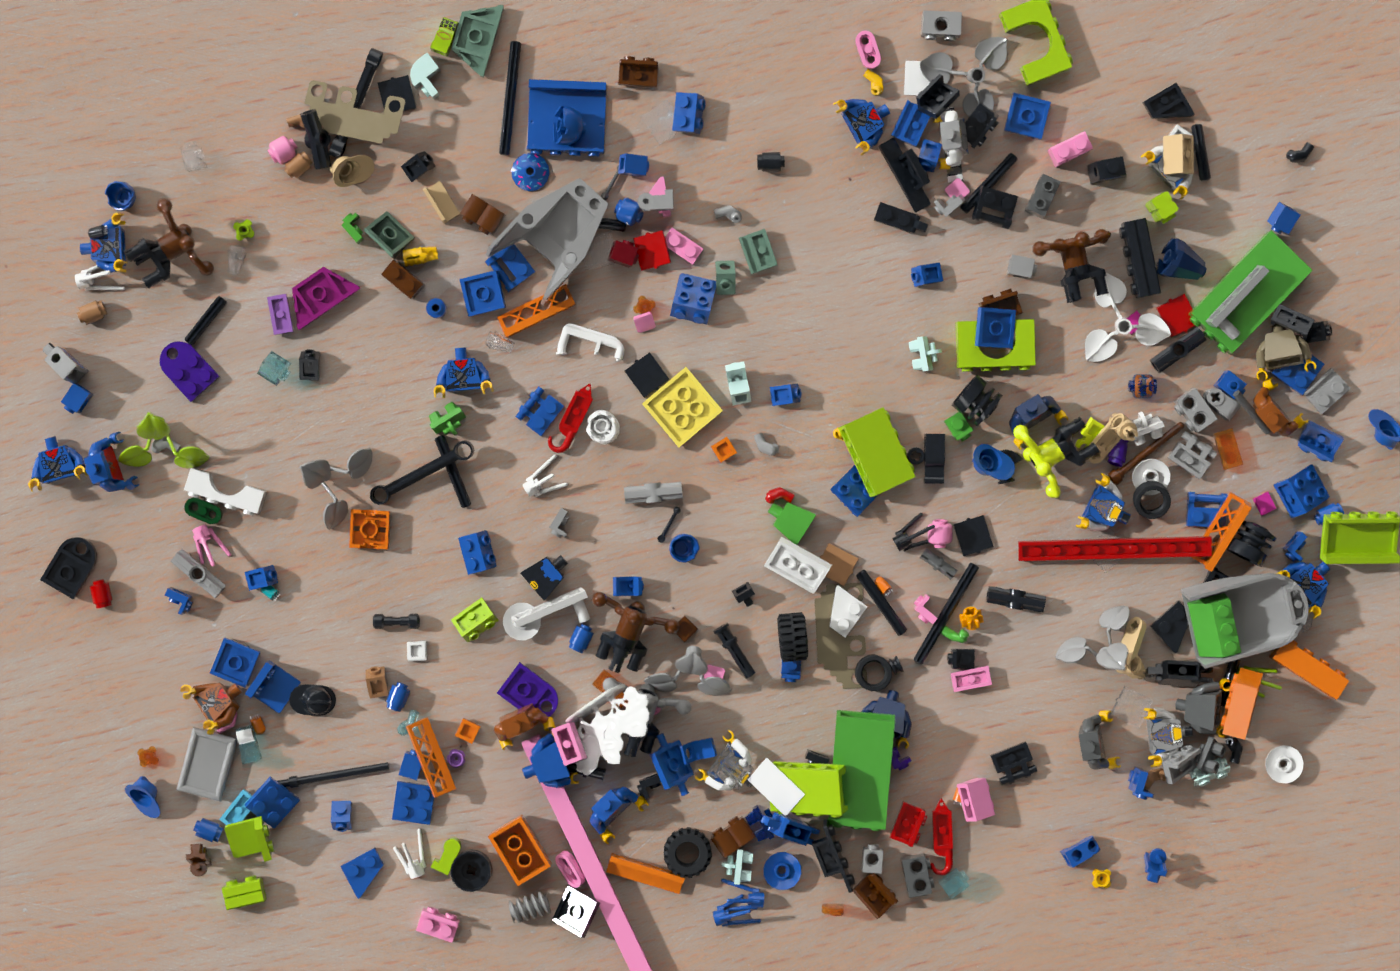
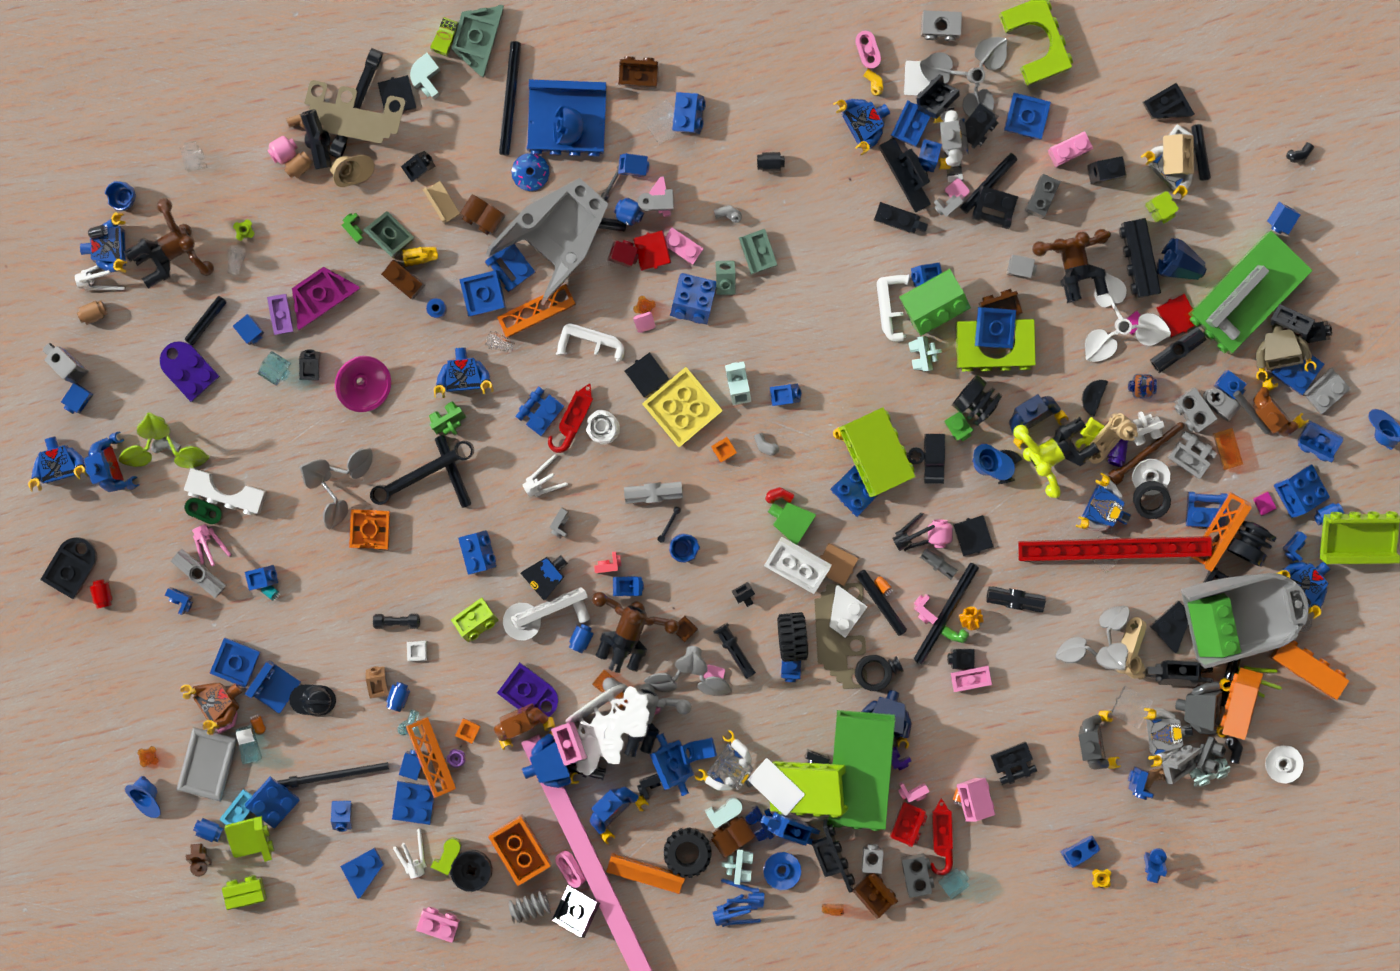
none -> blue brick [233,314,265,345]
none -> dark pink dish [335,356,391,412]
none -> coral bracket [594,552,622,573]
none -> light aqua leg [705,797,742,829]
none -> white piece [877,274,910,342]
none -> bright pink bracket [898,782,929,802]
none -> bright green slope [899,269,971,336]
none -> black tile [1081,380,1108,417]

